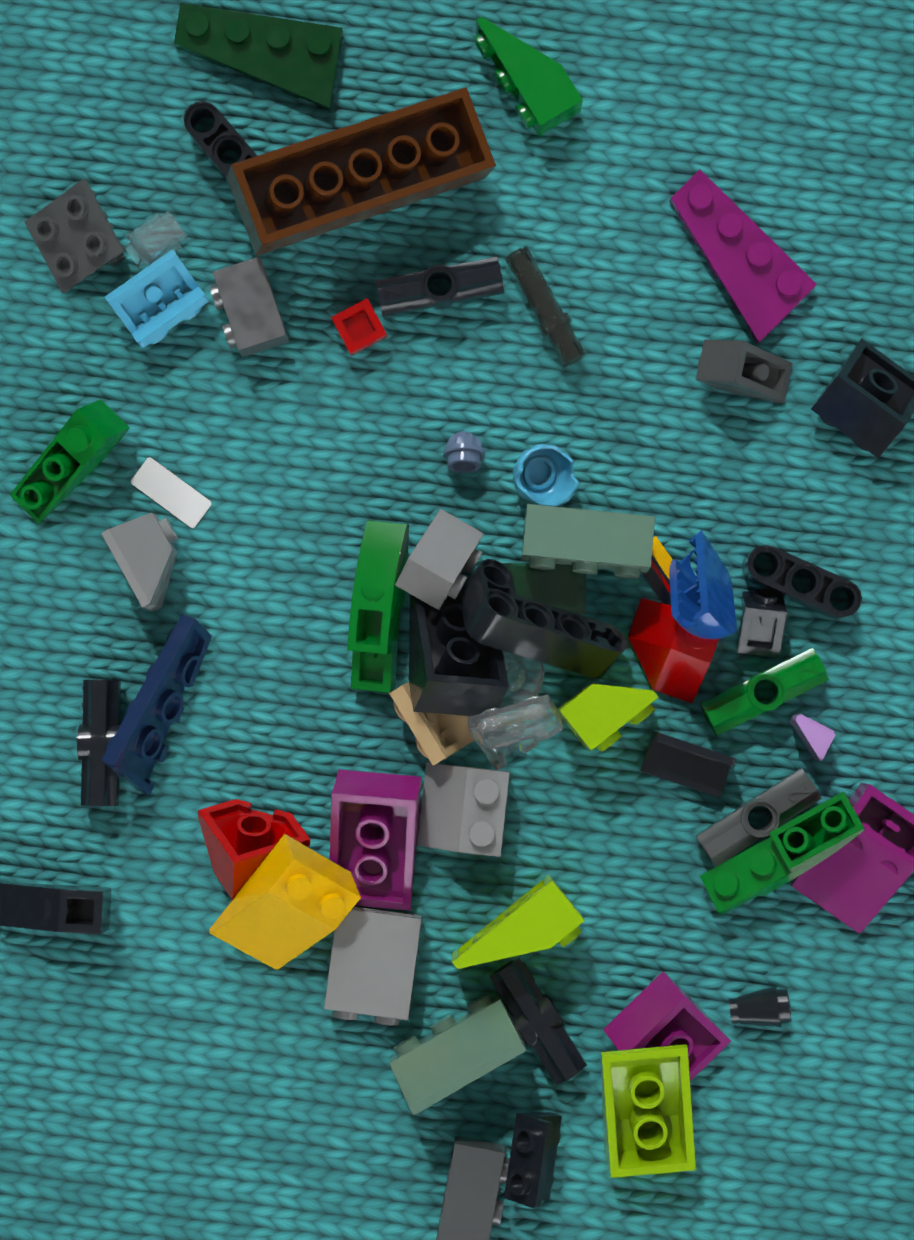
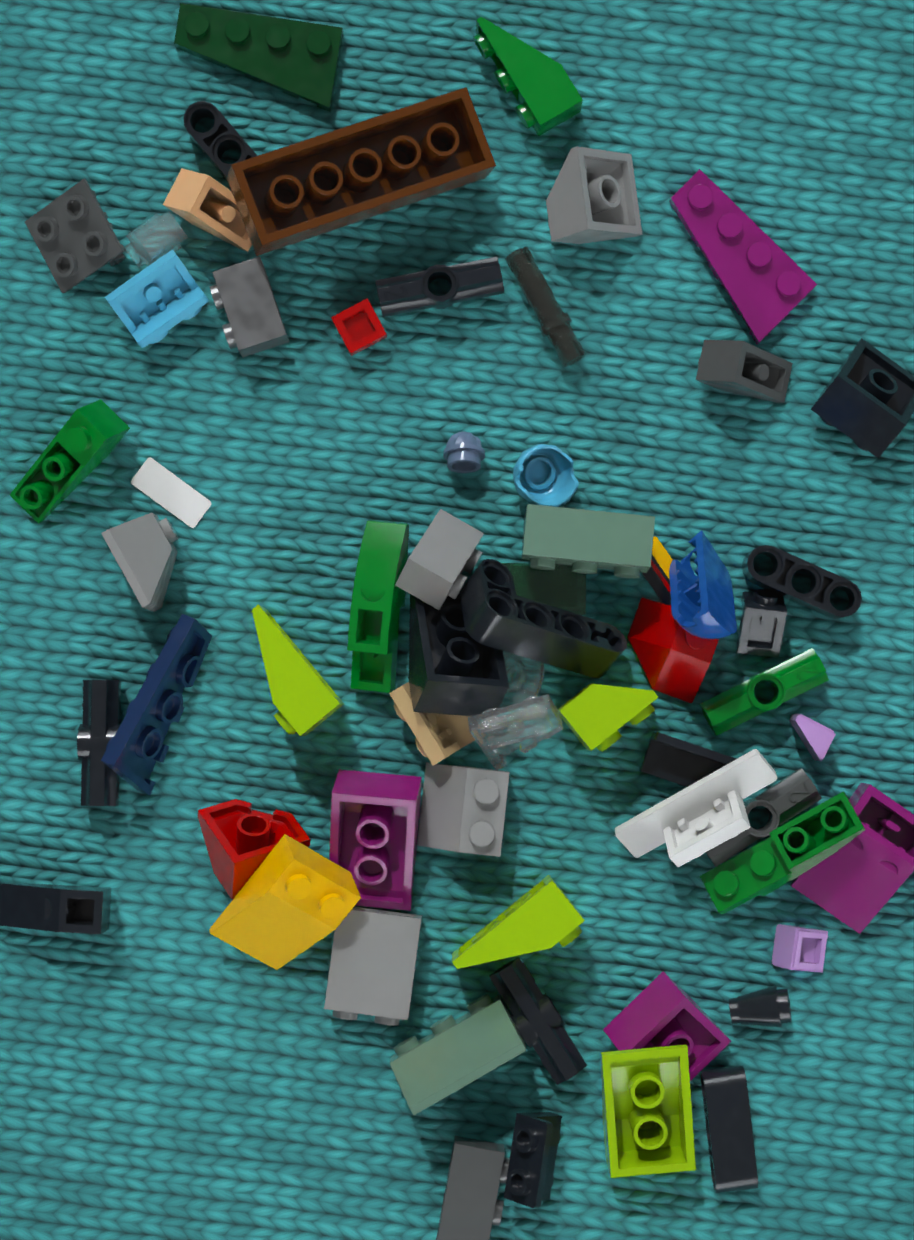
none -> light nougat slope [163,168,252,252]
none -> lime slope [252,604,344,736]
none -> light grey slope [546,146,642,244]
none -> white bracket [614,749,778,867]
none -> black beam [700,1066,758,1193]
none -> lavender slope [772,924,828,973]

